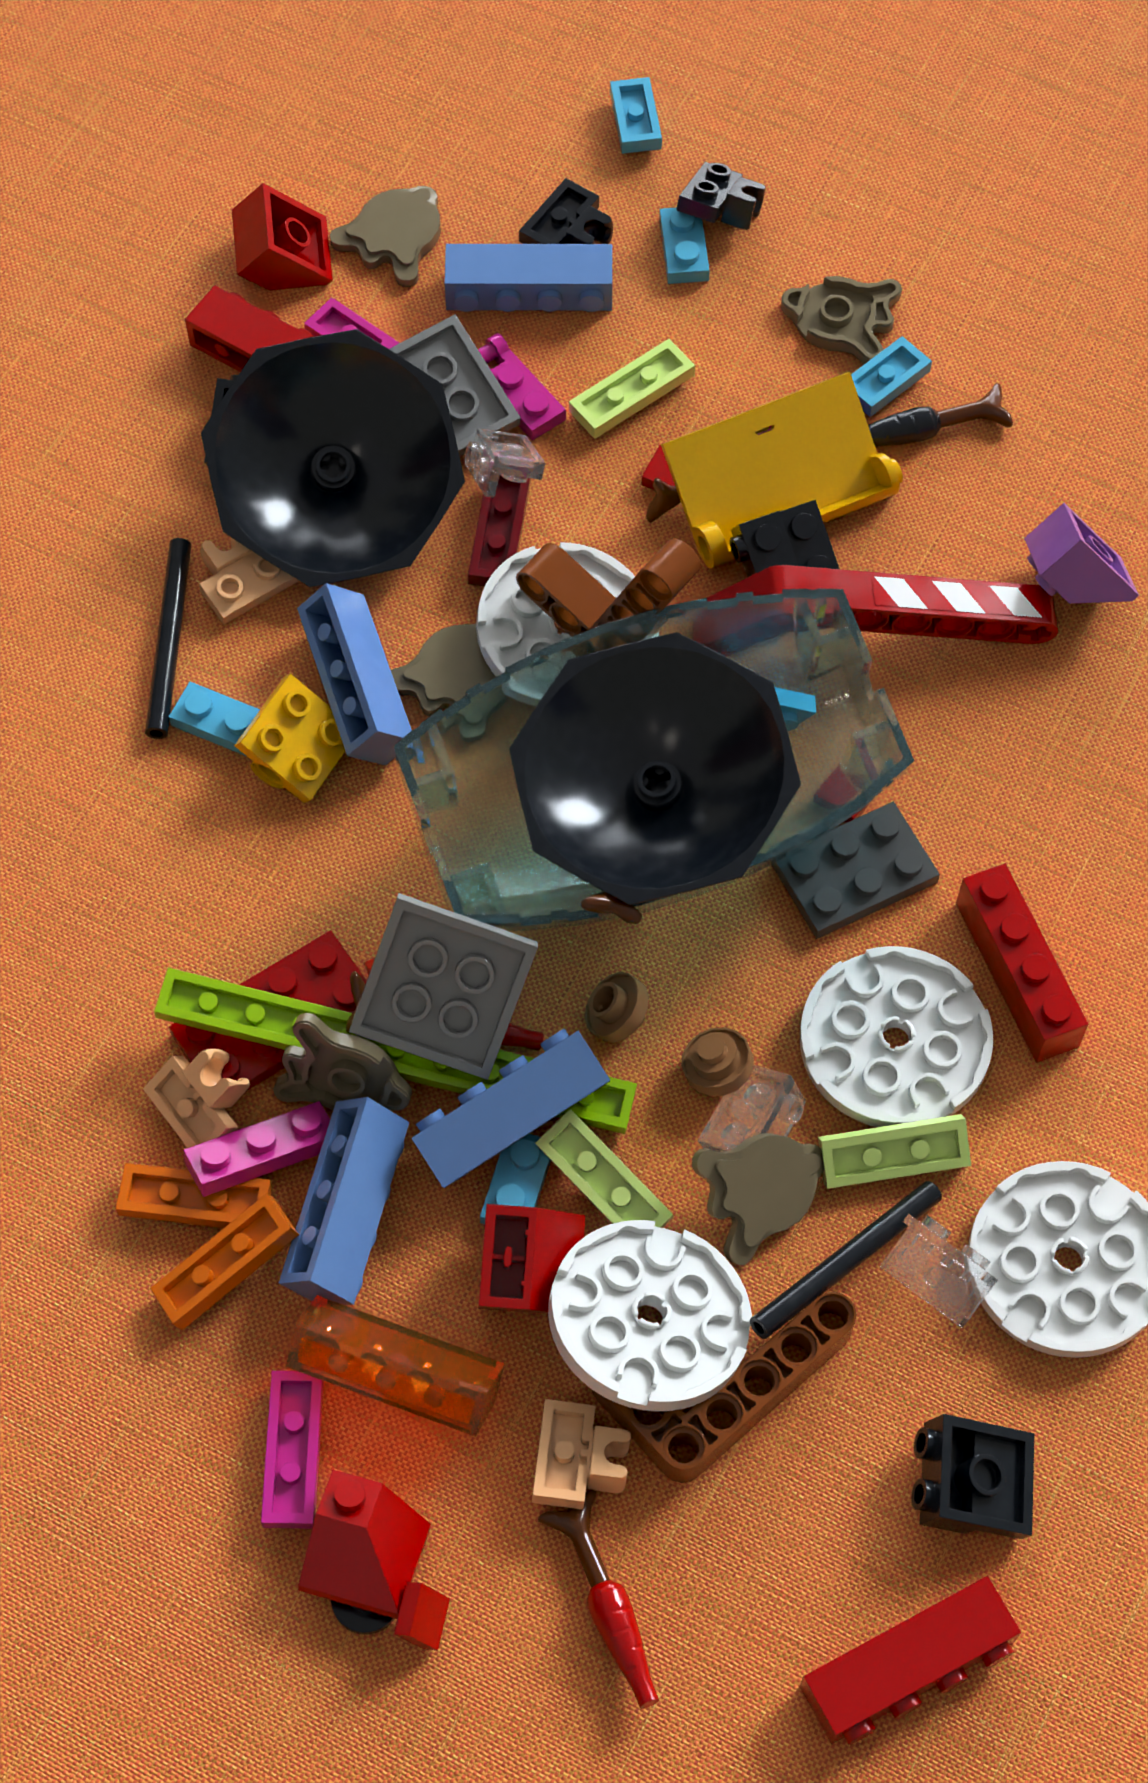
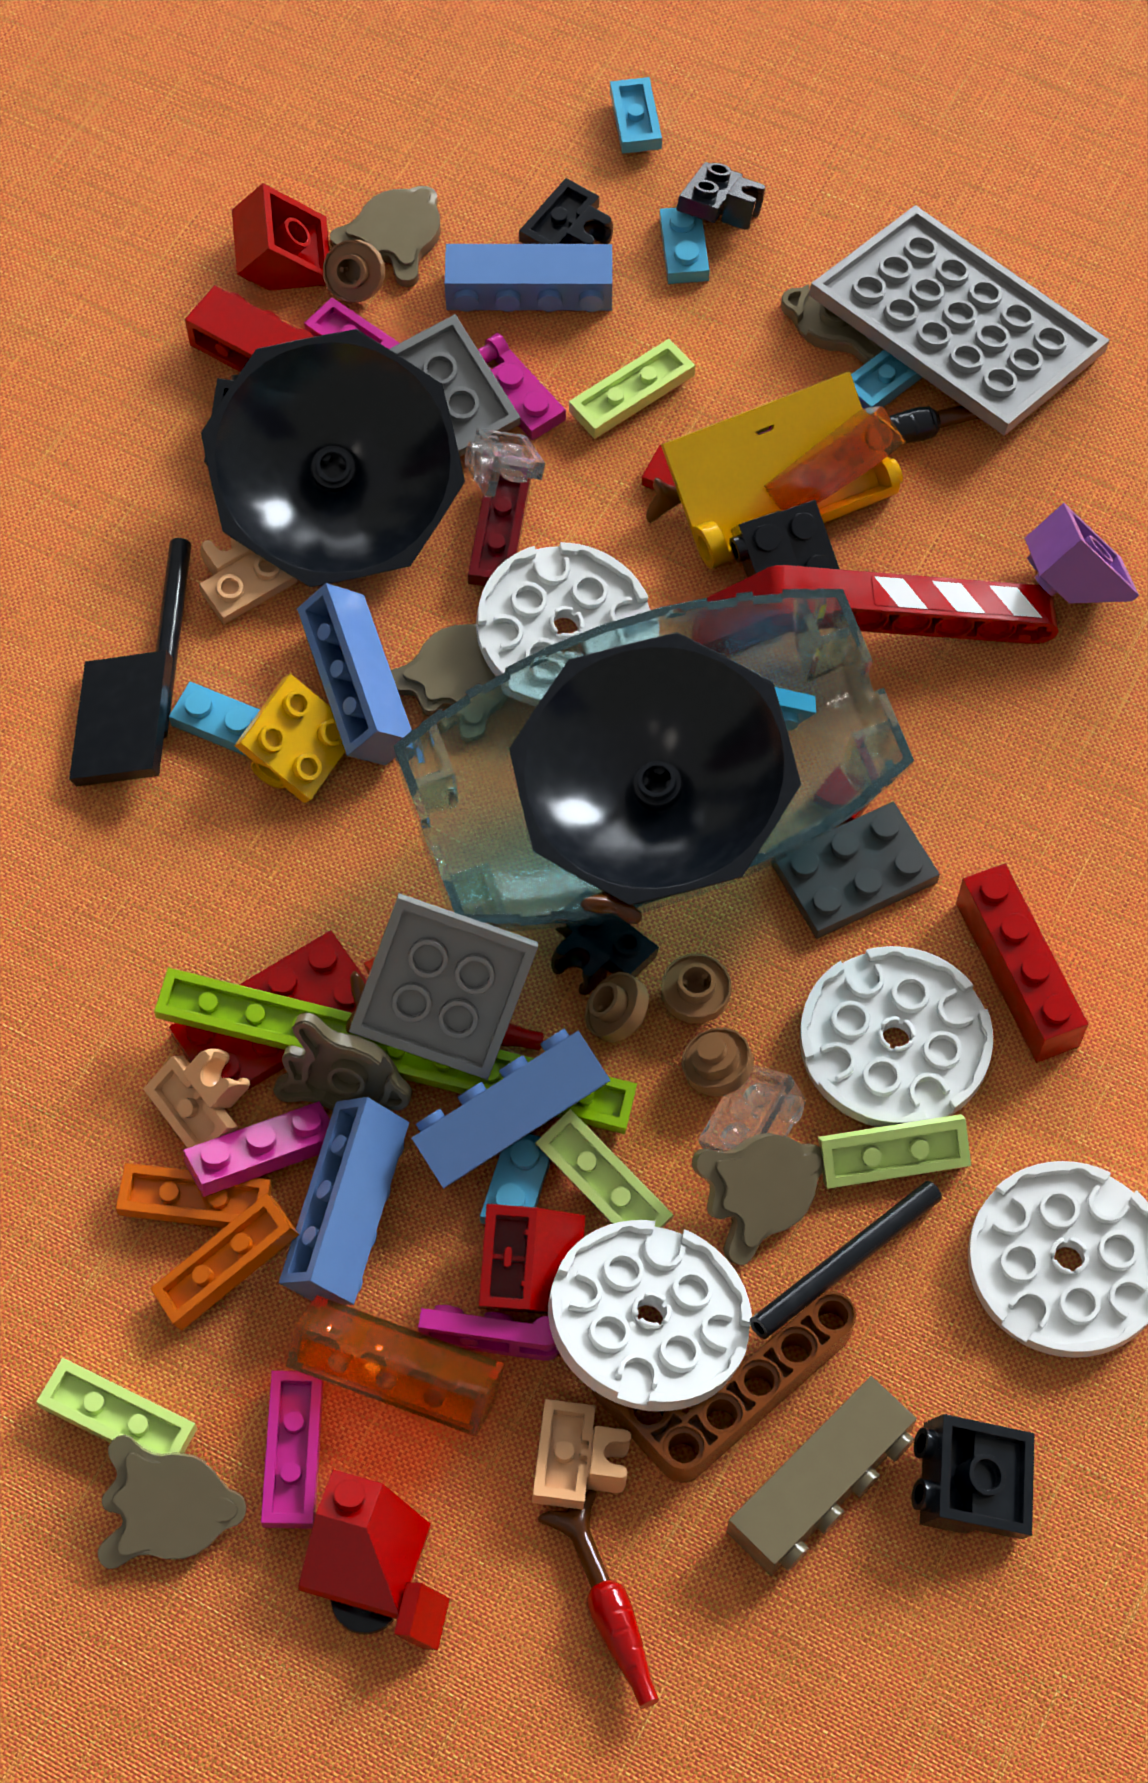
dark orange beam [516,538,701,654] -> none
red brick [800,1575,1021,1745] -> none
clear bracket [879,1214,998,1328] -> none
none -> yellowish green plate [36,1358,198,1454]
none -> black tile [69,650,173,787]
none -> dark tan tile [98,1434,246,1569]
none -> medium nougat plate [323,240,385,302]
none -> dark pink plate [418,1305,560,1361]
none -> black plate [551,892,659,995]
none -> medium nougat plate [661,954,731,1024]
none -> dark tan brick [726,1376,917,1577]
none -> clear orange slope [764,406,906,511]
none -> light grey plate [809,205,1110,436]

